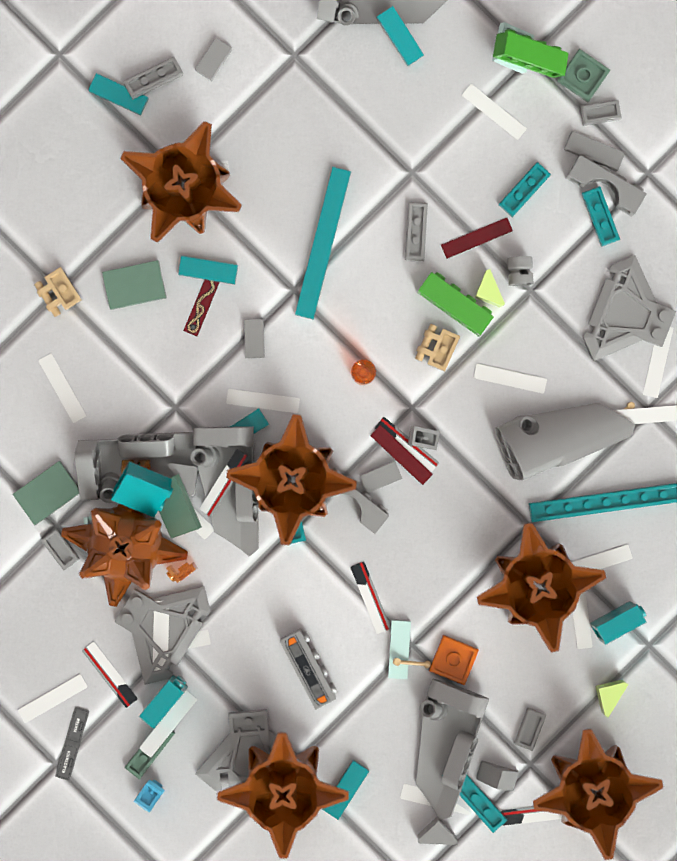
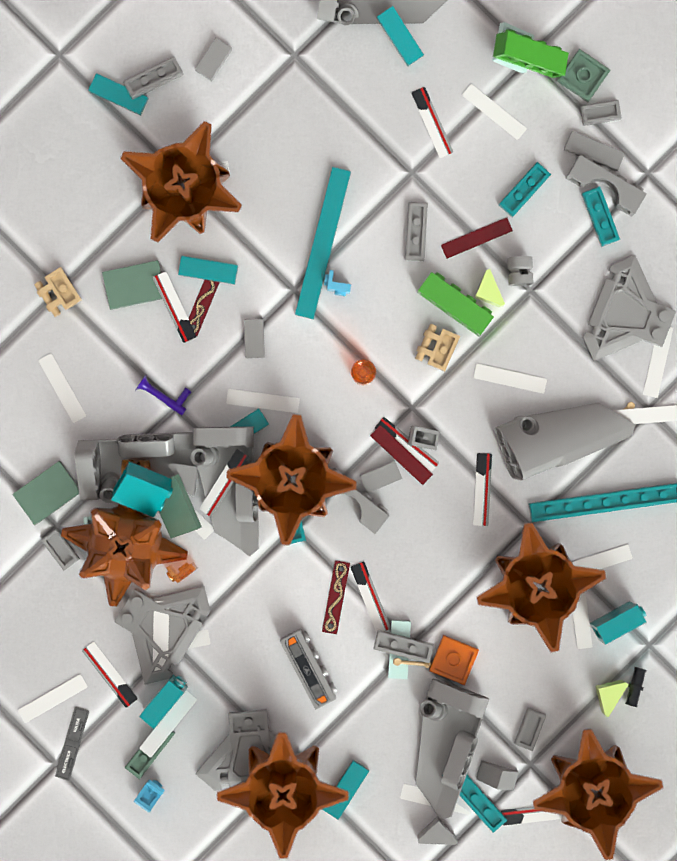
none -> dark purple piece [135,374,192,416]
none -> sticker [153,272,196,343]
none -> sticker [322,560,350,635]
none -> medium azure bracket [324,270,351,296]
none -> light grey tile [373,630,434,663]
none -> sticker [411,87,453,158]
none -> sticker [473,453,492,526]
none -> black pin [625,667,647,707]

